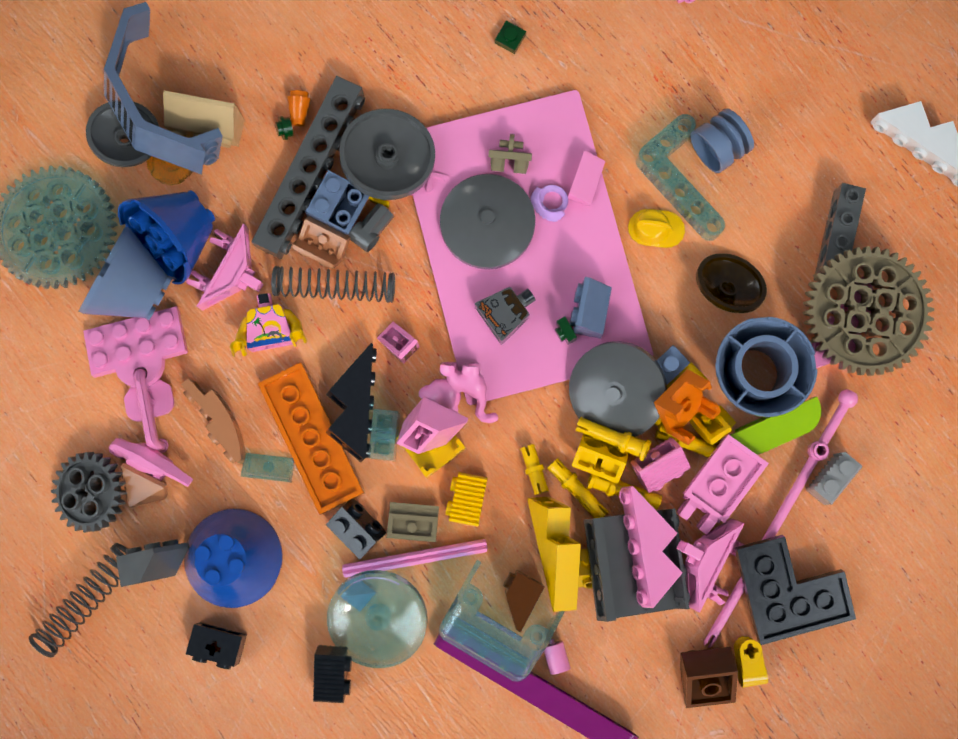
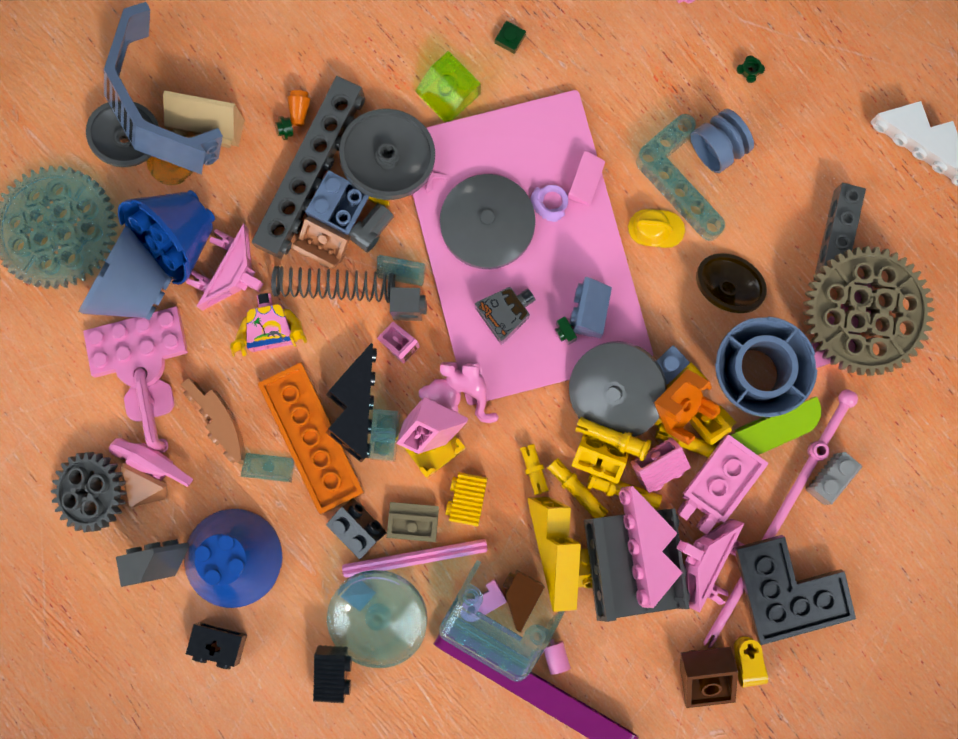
dark grey piece [29,543,127,658] -> none
dark tan hips [488,134,532,174] -> none
none -> clear light blue slope [377,255,426,286]
none -> dark grey brick [389,287,427,321]
none -> clear neon green slope [415,51,481,123]
none -> bright pink leg [460,579,507,621]
none -> dark green plate [736,56,765,83]

